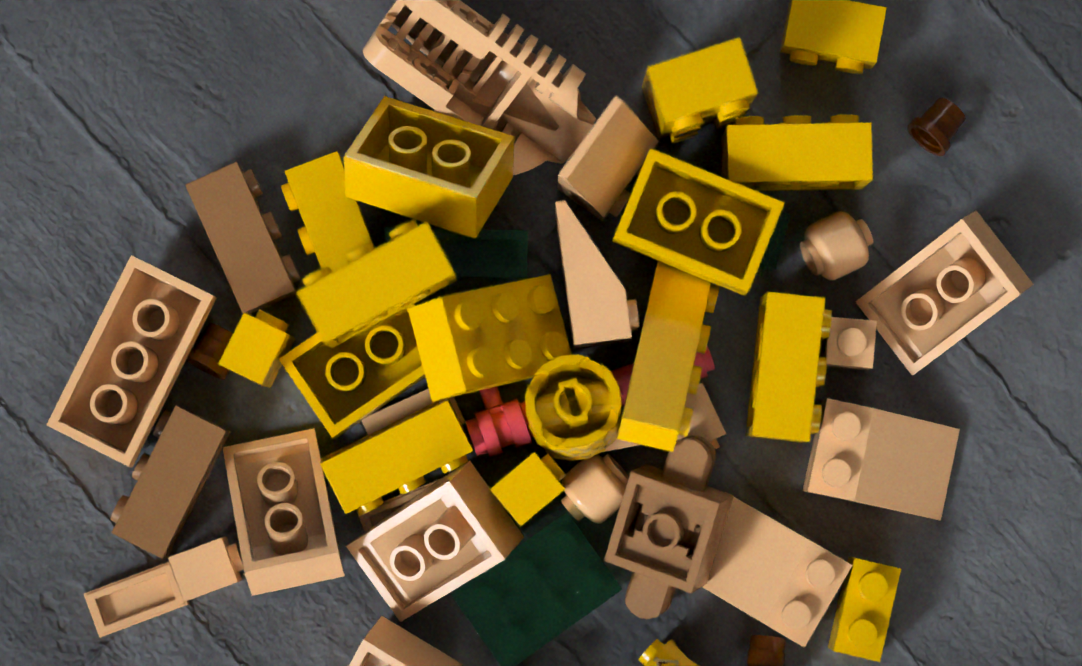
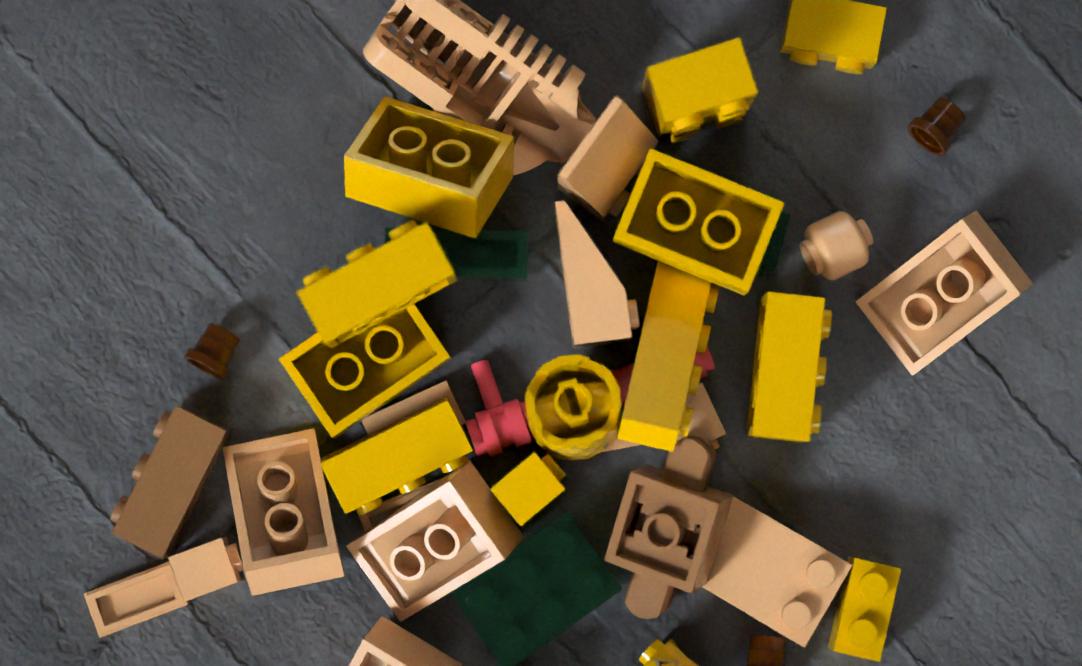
light nougat brick [46,255,217,467] -> none
medium nougat brick [185,161,301,315] -> none
yellow brick [218,309,295,388] -> none
yellow brick [281,151,376,272] -> none
yellow brick [408,274,572,402] -> none
light nougat head [561,454,629,524] -> none
yellow brick [721,115,873,191] -> none
light nougat slope [803,398,960,521] -> none
light nougat brick [821,317,877,370] -> none

